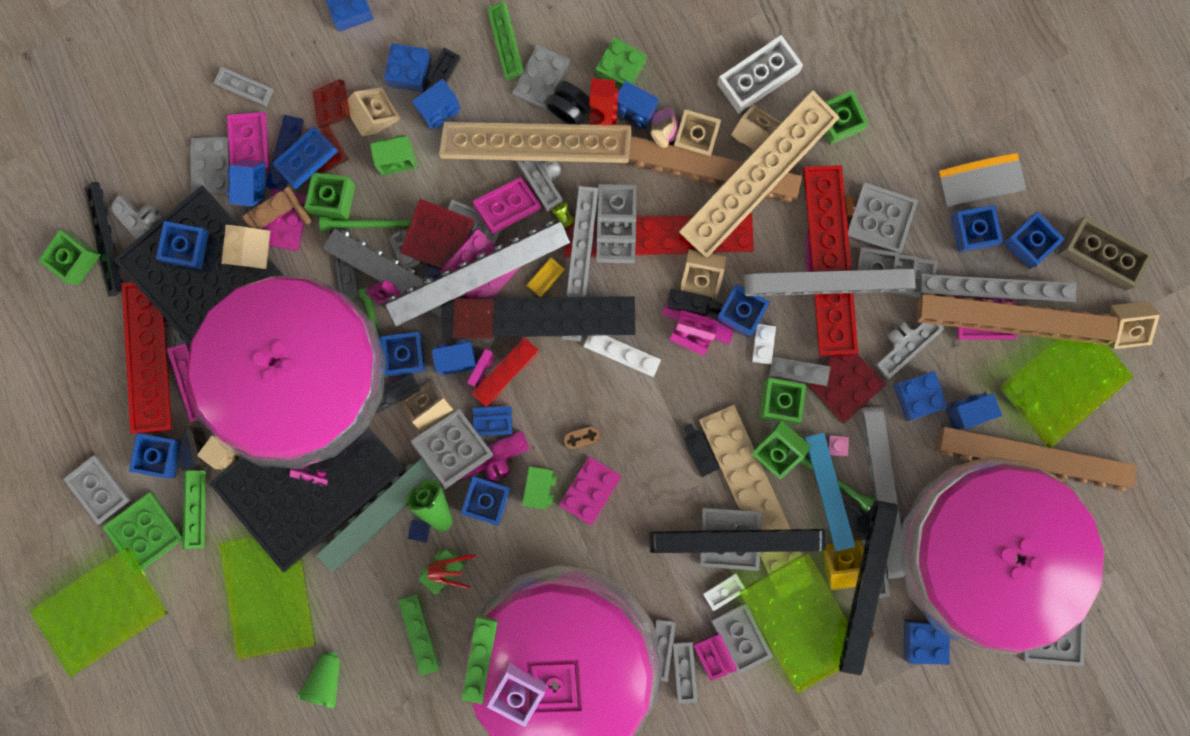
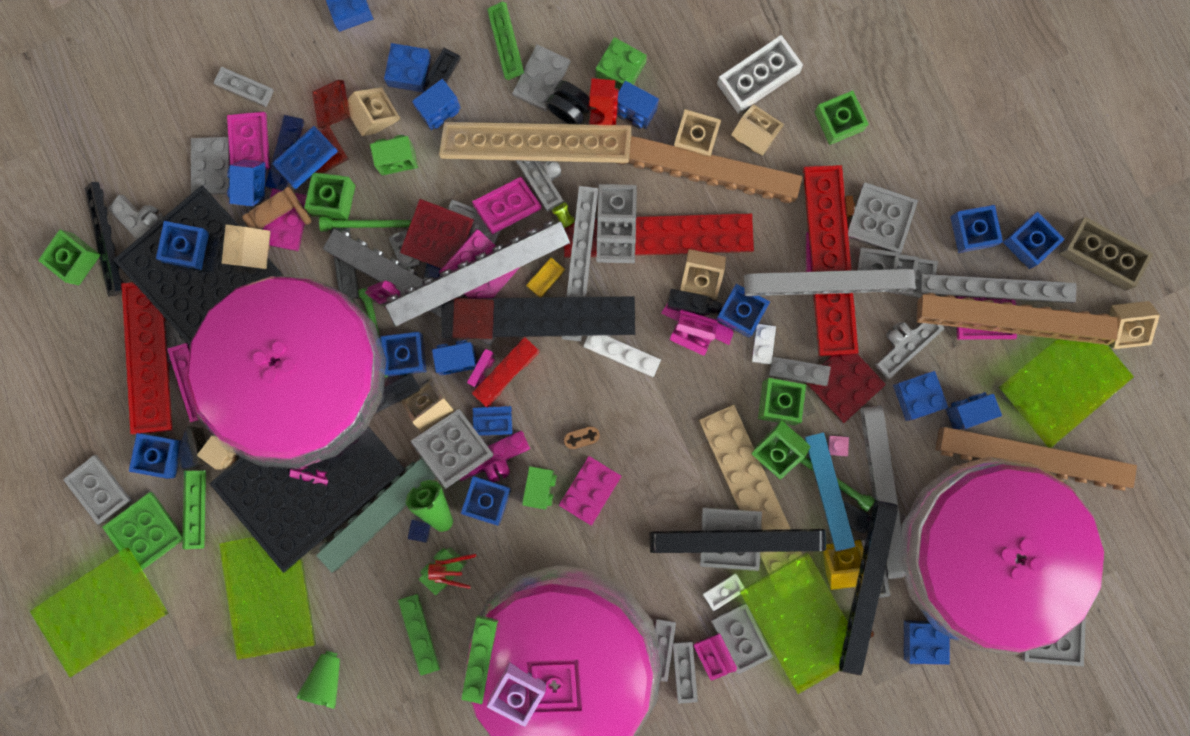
hair [650,107,679,148] -> none
tan plate [678,90,840,258] -> none
black hinge [684,424,719,477] -> none
light grey slope [939,153,1026,208] -> none

